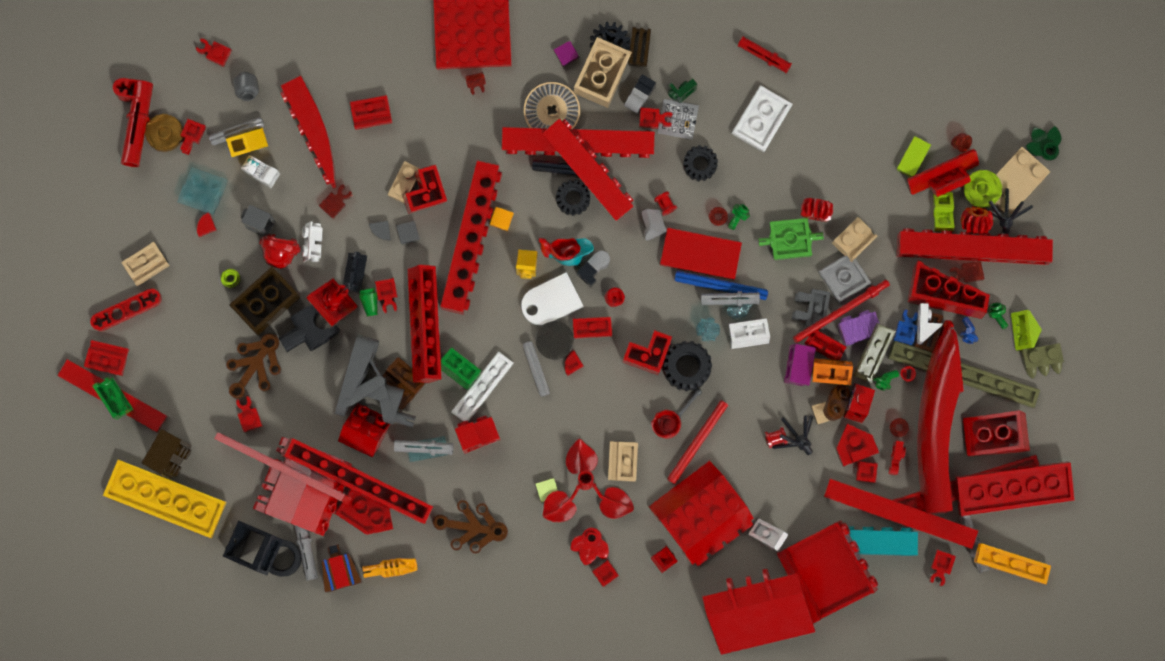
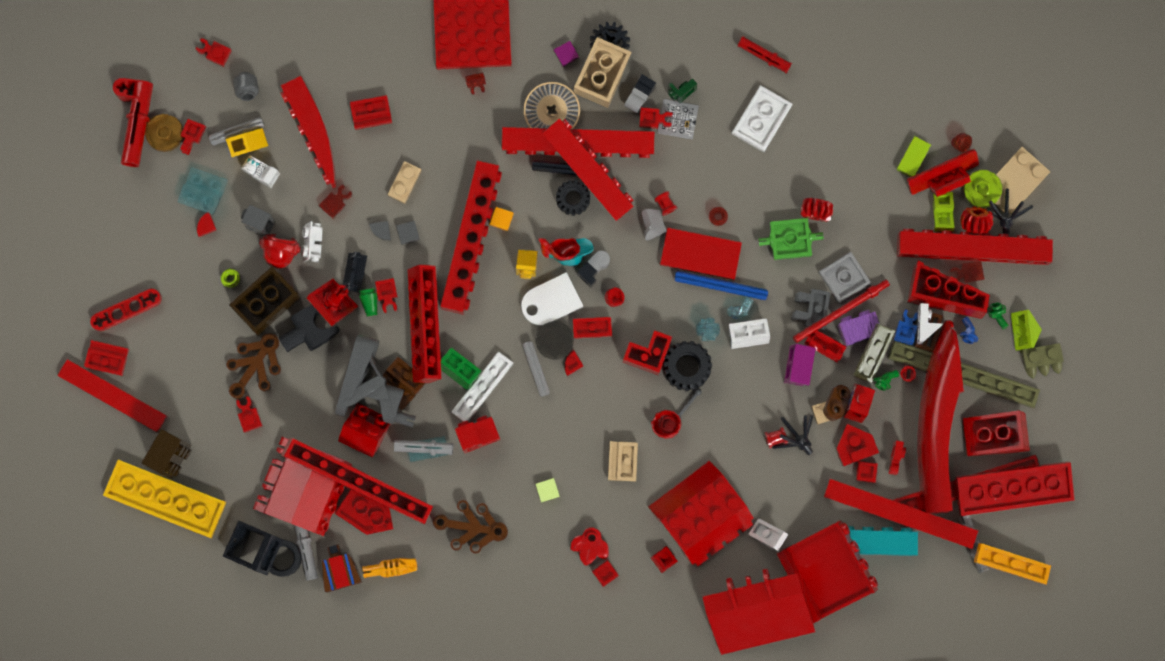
green hinge [93,377,134,420] -> none
tan plate [121,242,170,286] -> none
tile [214,433,352,505] -> none
red brick [402,164,447,214] -> none
red plant [542,439,634,522] -> none
dark brown tile [628,27,651,67] -> none
red piece [667,400,729,485] -> none
black tyre [683,145,718,182] -> none
light grey pin [701,291,760,306] -> none
green plate [728,204,750,230] -> none
orange brick [812,358,853,385] -> none
tan plate [832,217,877,262] -> none
clear red plate [889,418,909,437] -> none
red plate [929,550,956,586] -> none
dark green plate [1026,126,1062,161] -> none

